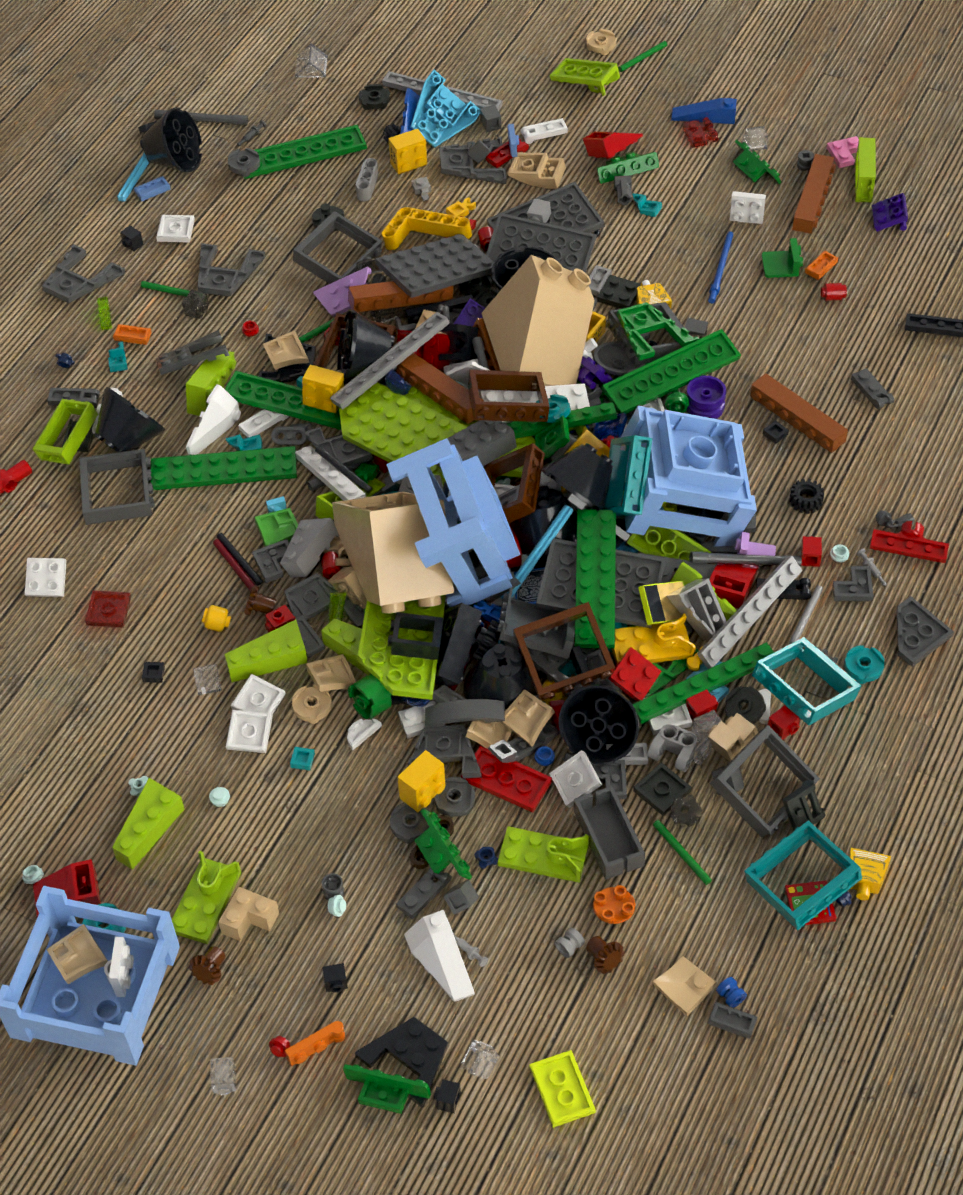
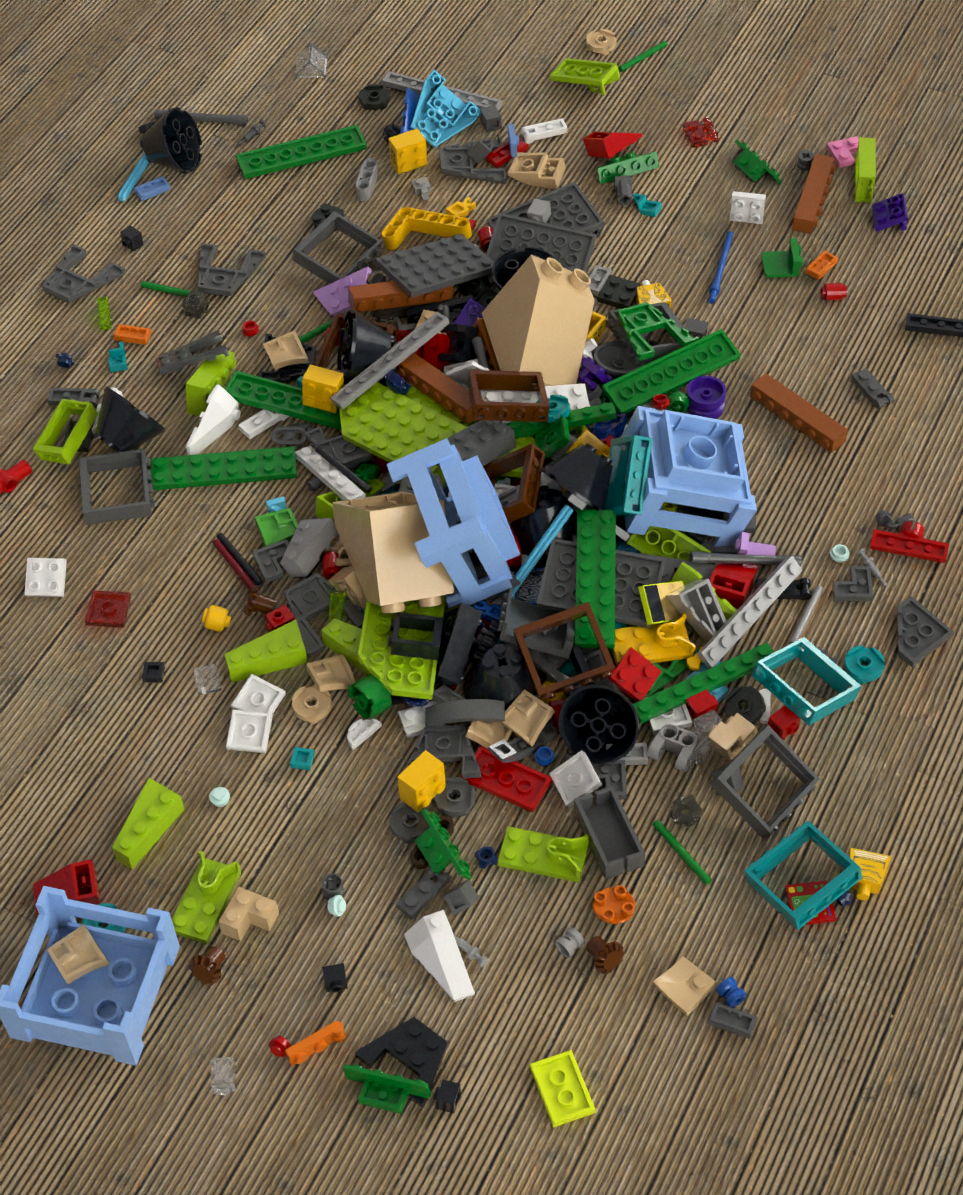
light aqua plate [22,865,44,884] -> none
white plate [104,937,134,997] -> none
light aqua plate [128,776,148,797] -> none
white plate [156,215,195,242] -> none
teal slope [226,434,263,451] -> none
dark grey plate [228,148,260,177] -> none
clear panel [462,1040,499,1079] -> none
pearl dark grey plate [633,762,692,816] -> none
blue wedge [671,98,737,124] -> none
clear brick [742,126,768,151] -> none
black plate [763,420,789,444] -> none
pearl dark grey plate [782,780,826,831] -> none
black tyre [789,479,824,514] -> none
red brick [801,536,822,567] -> none
none -> red plate [652,394,670,410]

